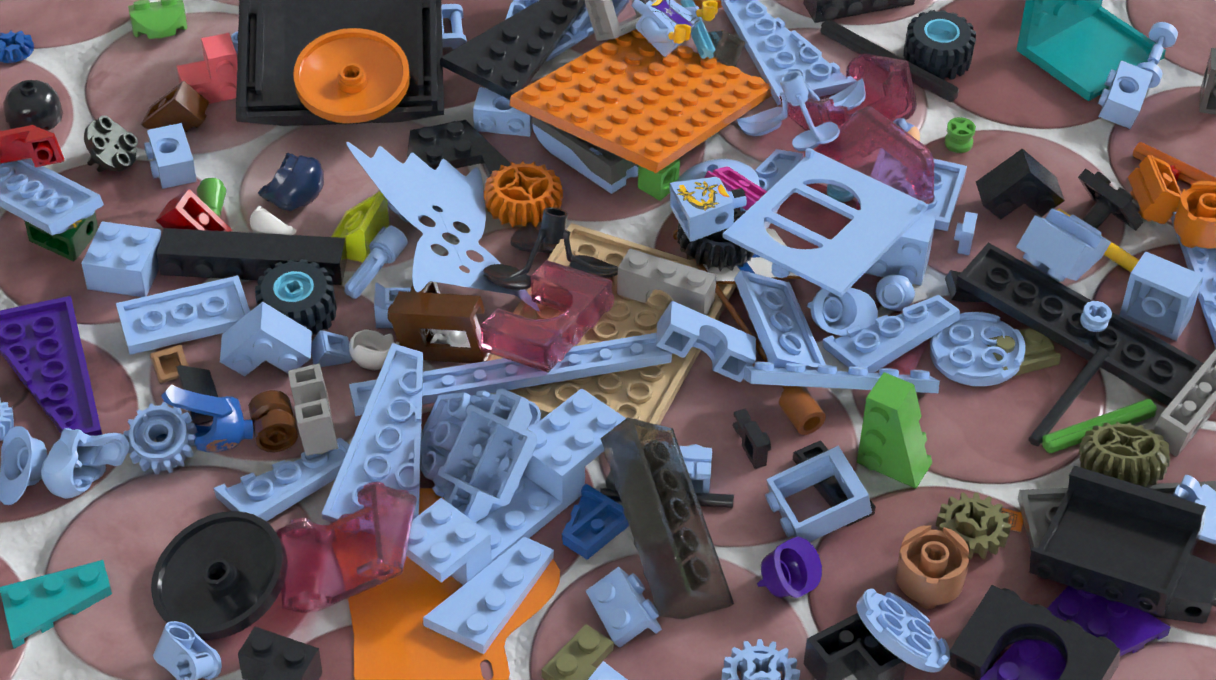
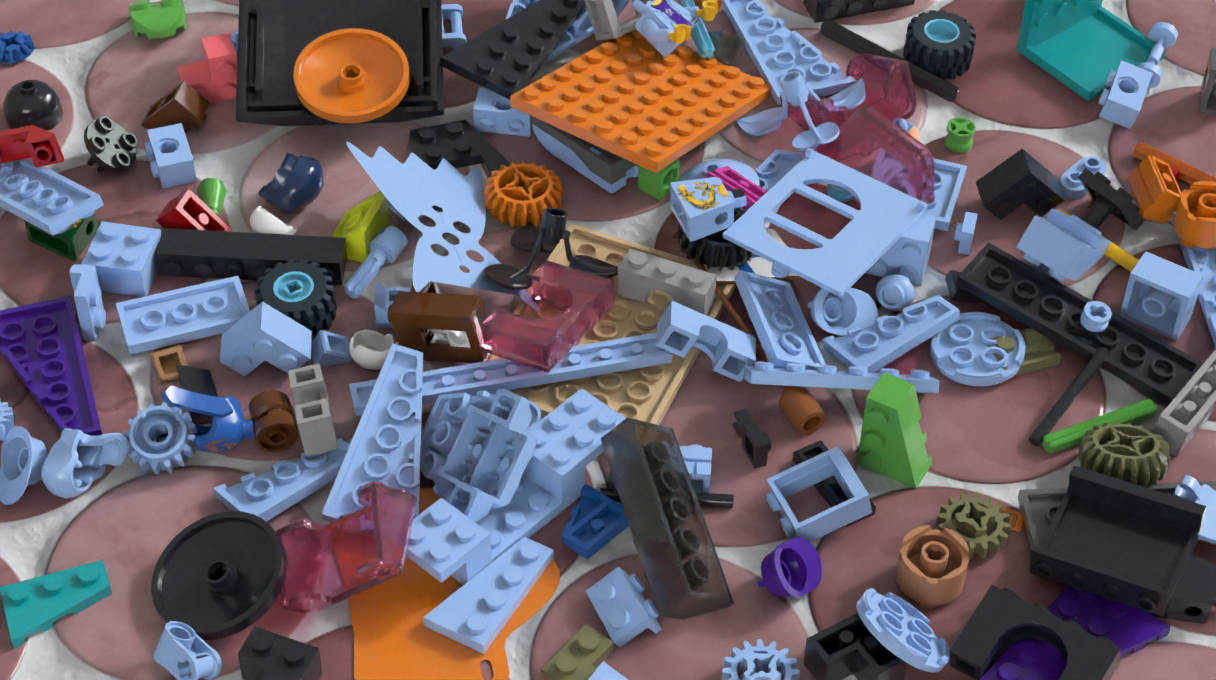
none -> light blue slope [69,264,106,341]
none -> light blue plate [1059,156,1106,199]

